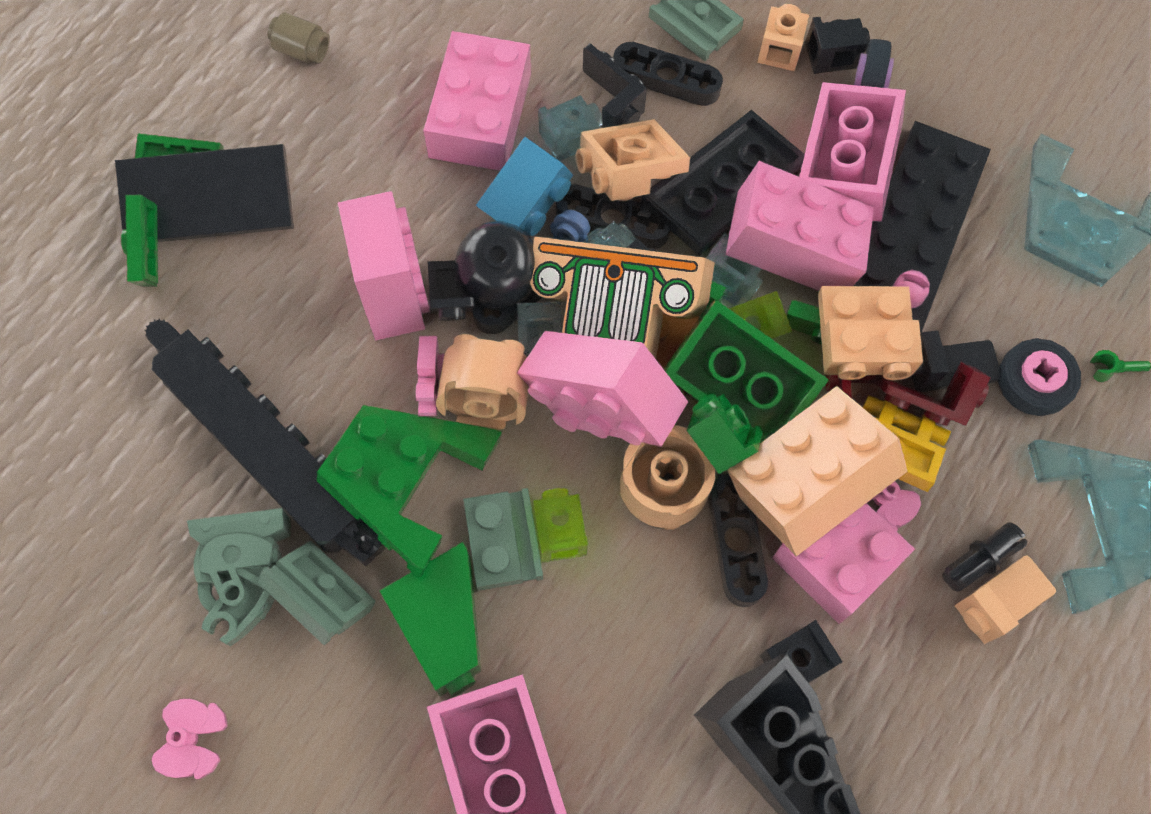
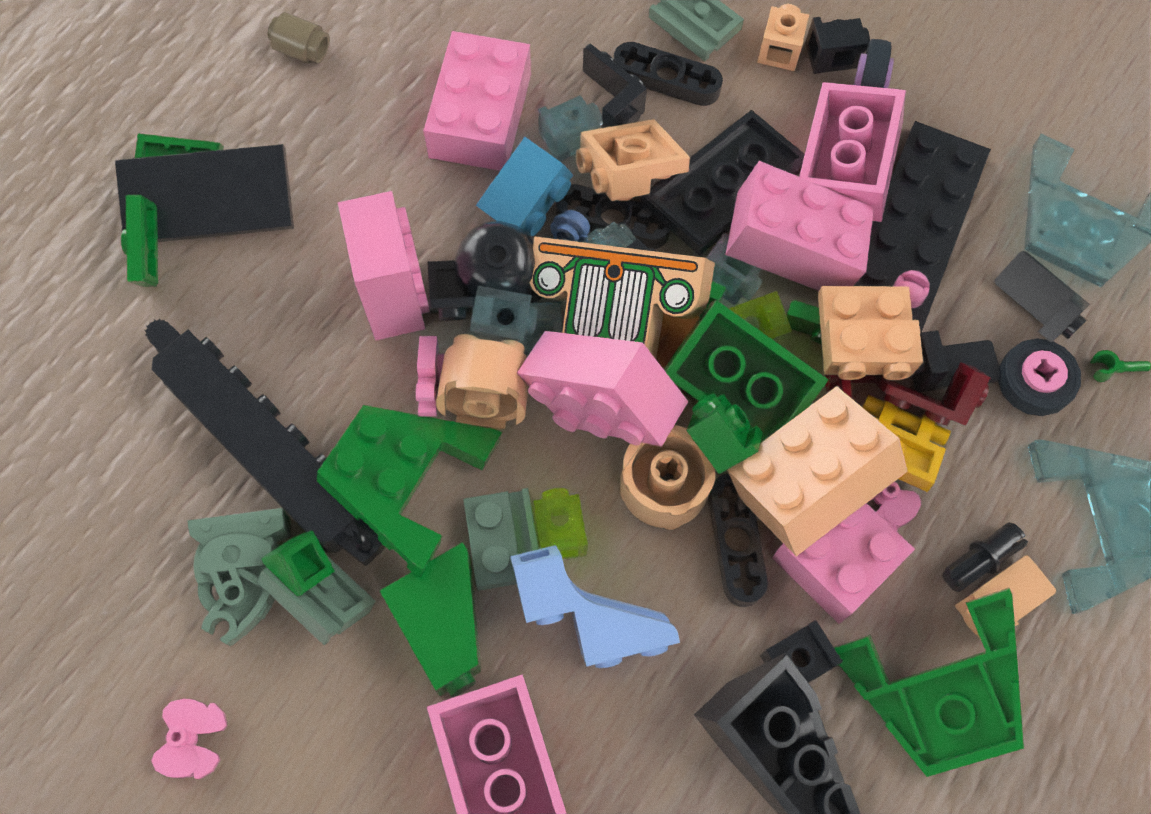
none -> green slope [261,530,335,596]
none -> clear light blue brick [470,286,539,343]
none -> light blue arch [510,545,680,668]
none -> green wing [834,587,1024,777]
none -> black bracket [994,251,1090,343]

